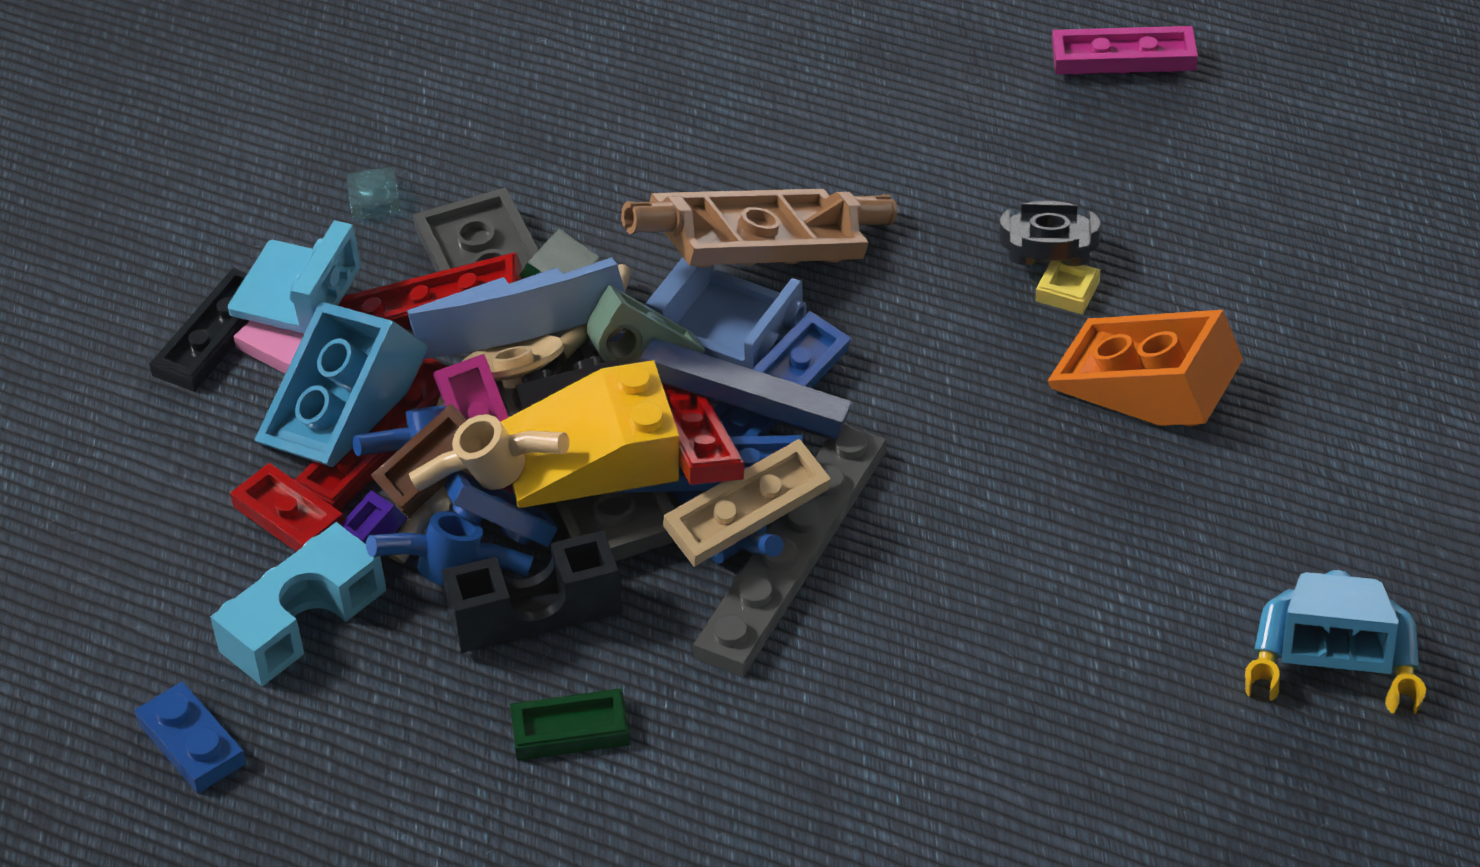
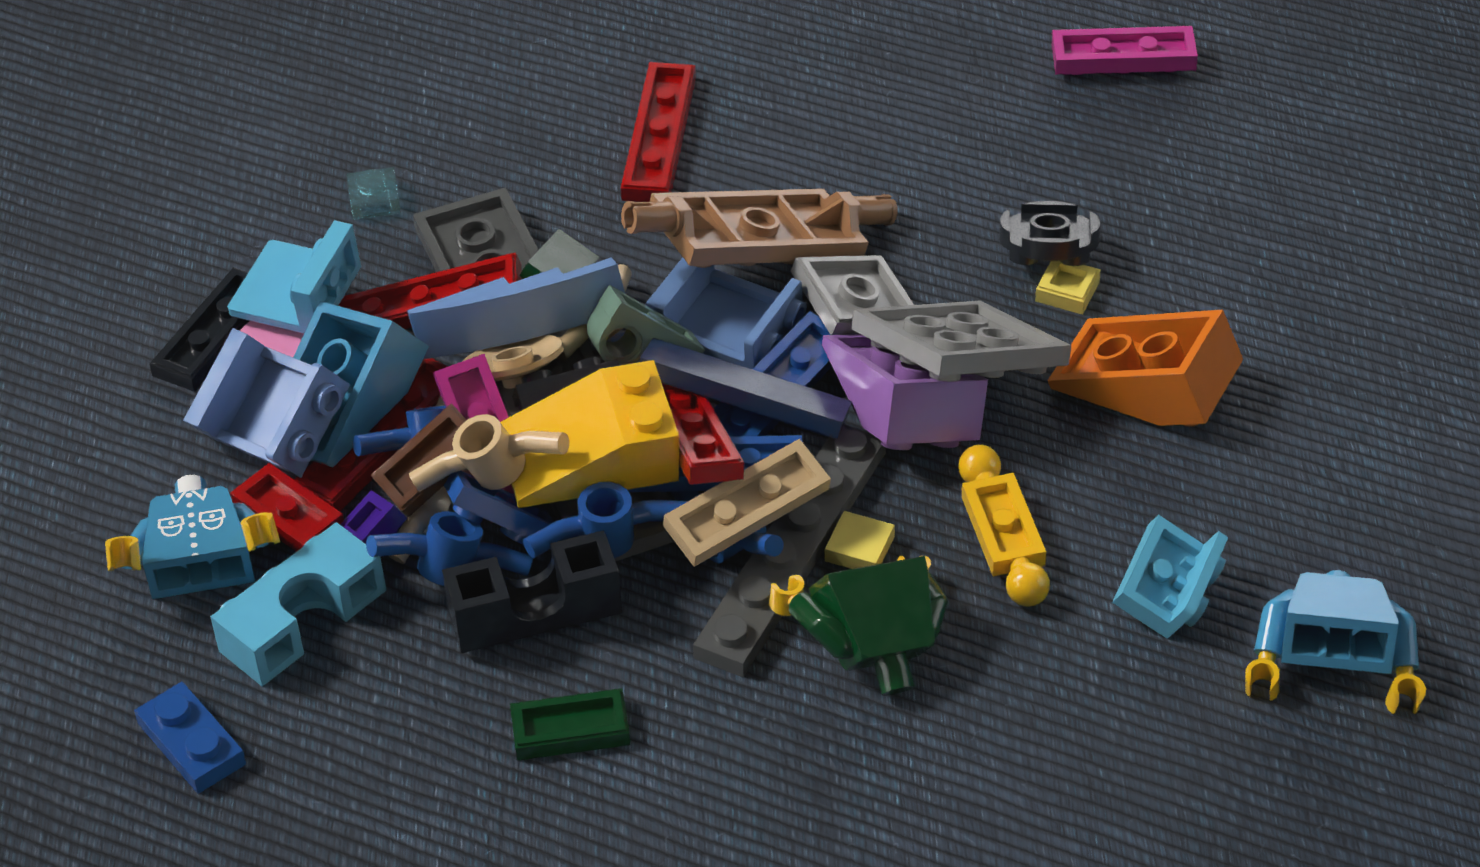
none -> dark azure torso [105,475,280,599]
none -> medium blue panel [183,328,350,478]
none -> blue piece [523,482,688,558]
none -> red tile [620,62,696,202]
none -> dark green torso [769,556,948,696]
none -> light grey tile [790,255,914,335]
none -> medium lavender slope [822,334,988,450]
none -> light yellow tile [825,511,895,569]
none -> light grey plate [851,301,1071,382]
none -> yellow plate [958,444,1050,607]
none -> medium azure bracket [1112,514,1228,639]

